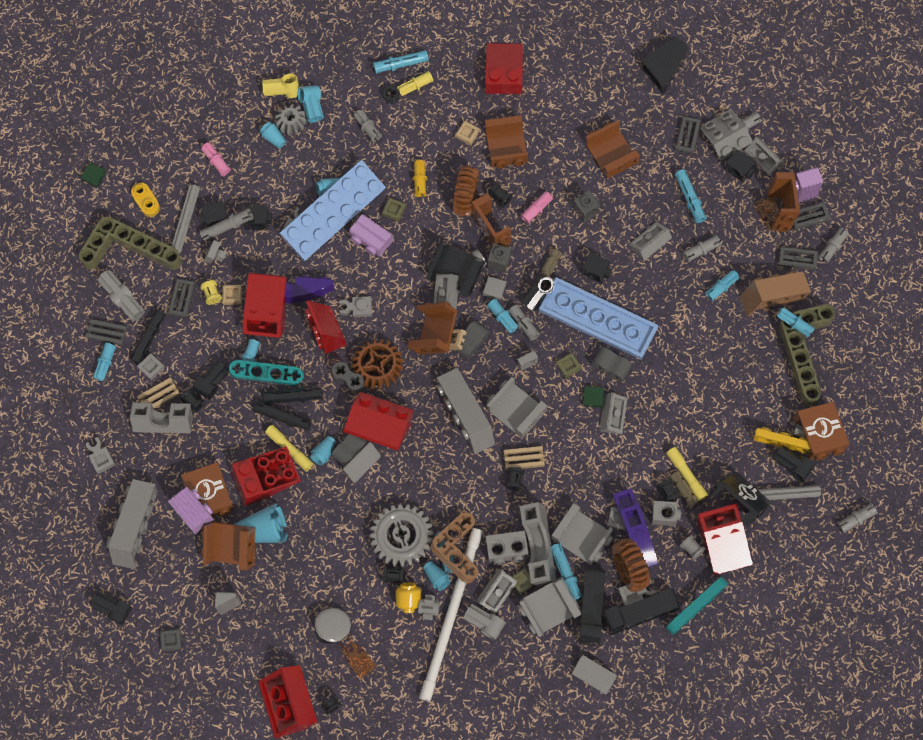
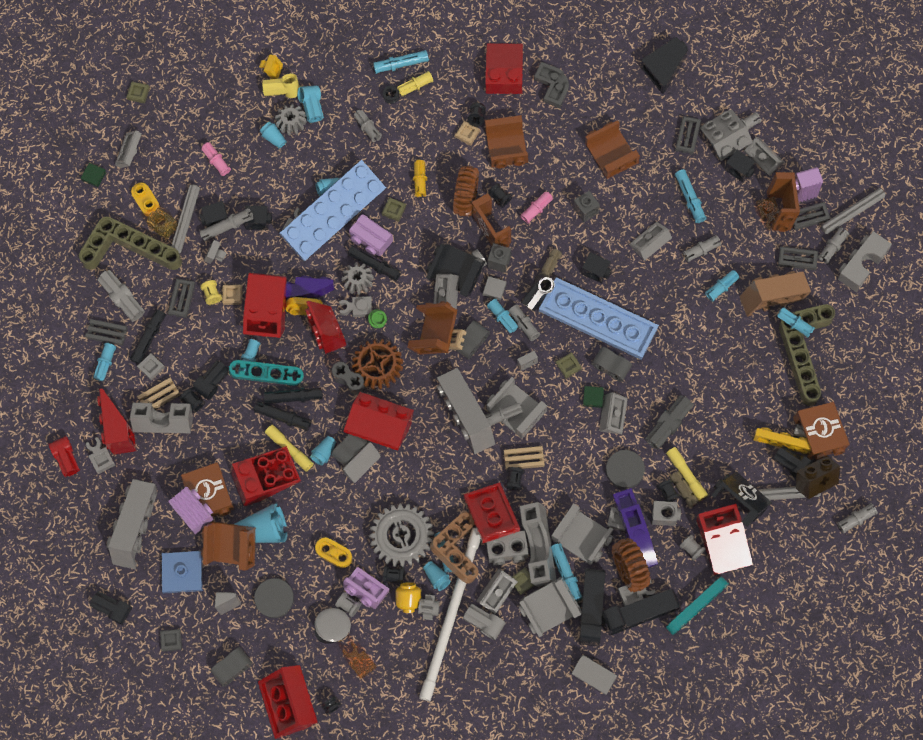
none -> red piece [48,436,80,477]
none -> red slope [97,389,137,455]
none -> light grey plate [115,130,142,168]
none -> olive tile [126,82,150,104]
none -> clear yellow brick [146,208,178,240]
none -> medium blue plate [162,551,203,593]
none -> dark grey axle [210,647,253,687]
none -> dark grey tile [254,579,294,618]
none -> yellow tile [259,55,283,79]
none -> yellow plate [286,297,323,315]
none -> yellow plate [315,538,352,568]
none -> light grey bush [335,592,362,618]
none -> light grey gear [341,262,374,295]
none -> lavender bracket [343,567,389,609]
none -> black pin [348,244,401,282]
none -> bright green plate [368,309,387,328]
none -> red tile [463,482,520,543]
none -> black bush [467,102,486,127]
none -> light grey axle [485,403,523,426]
none -> dark grey plate [534,62,569,108]
none -> dark grey tile [606,450,645,489]
none -> dark grey piece [645,395,694,450]
none -> dark brown brick [796,456,840,499]
none -> light grey axle [821,188,886,234]
none -> light grey arch [838,231,892,292]

